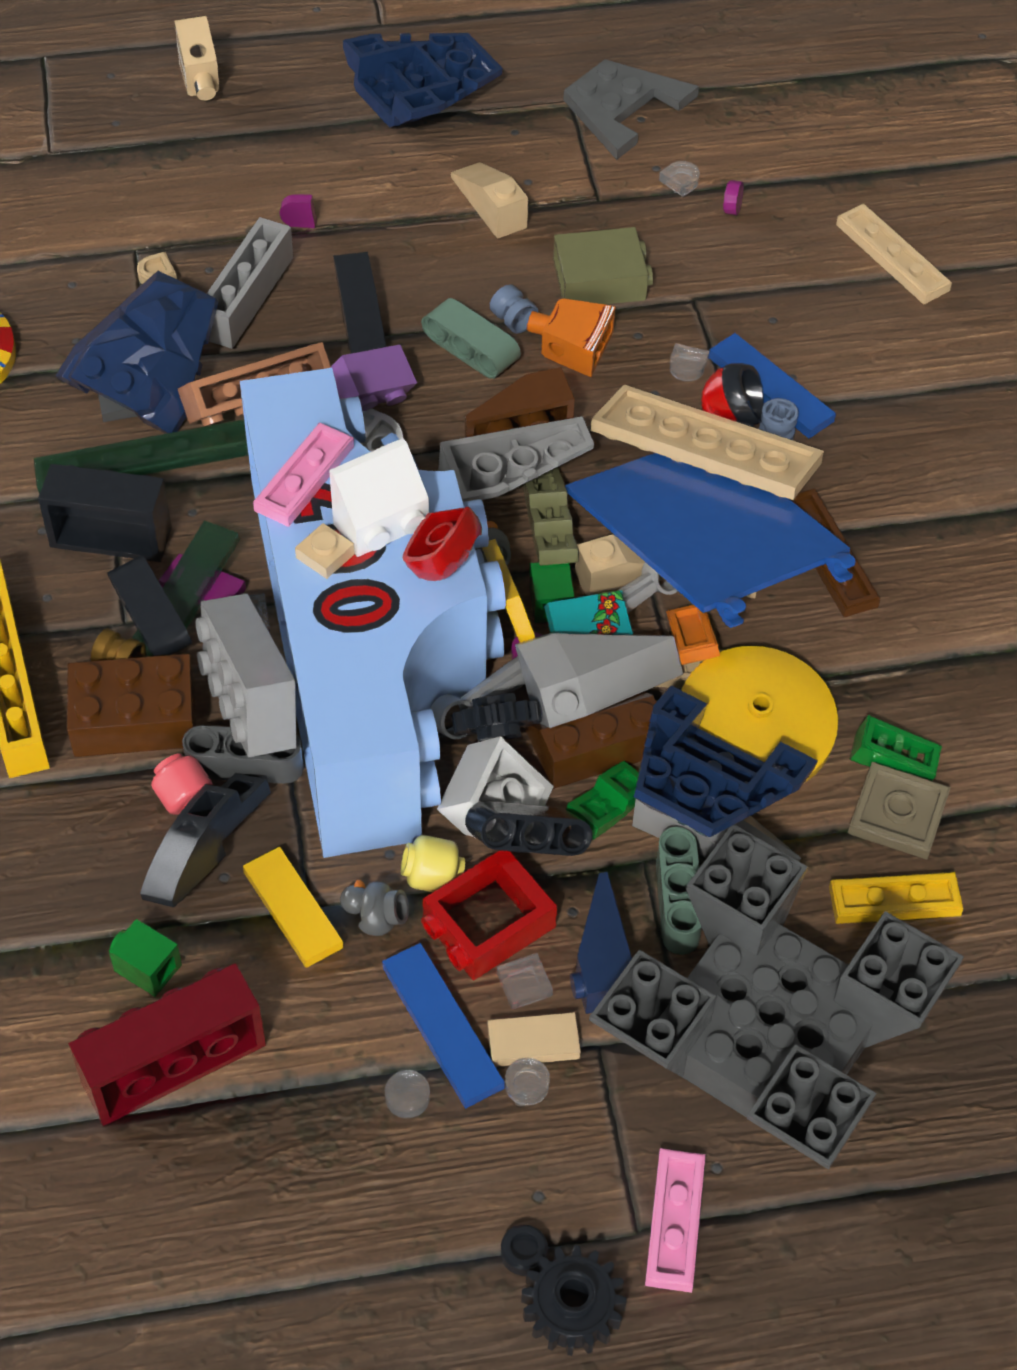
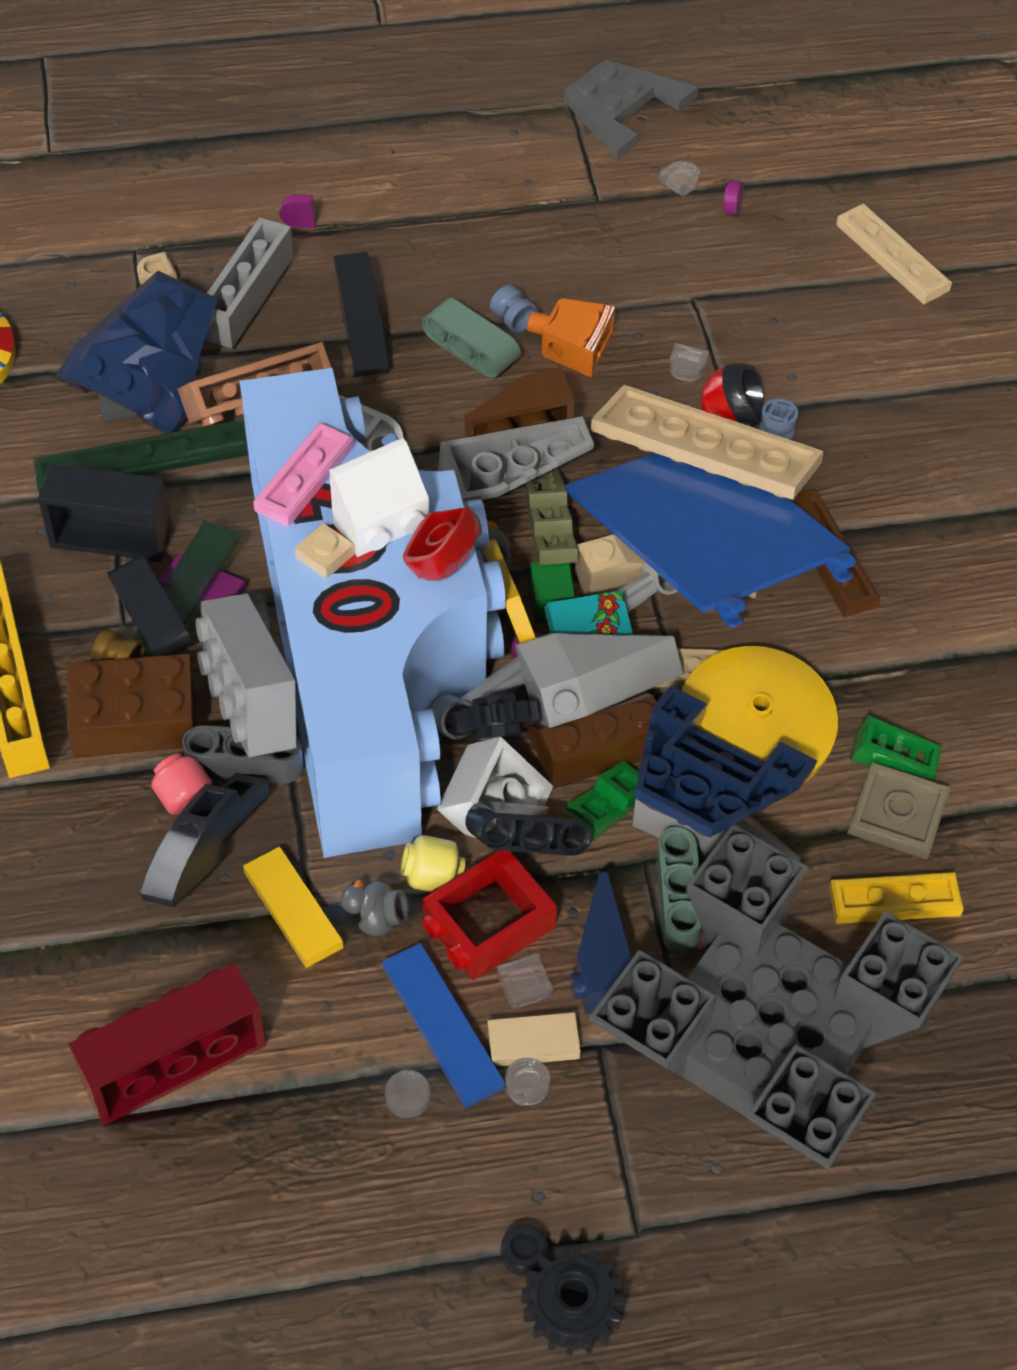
green brick [109,919,182,997] -> none
tan torso [174,16,220,101] -> none
medium lavender brick [330,345,417,412] -> none
dark blue wedge [343,33,503,127] -> none
tan slope [451,162,528,239] -> none
olive brick [553,227,653,304] -> none
bright pink tile [645,1148,706,1293] -> none
orange tile [666,605,720,665] -> none
blue tile [709,333,836,439] -> none

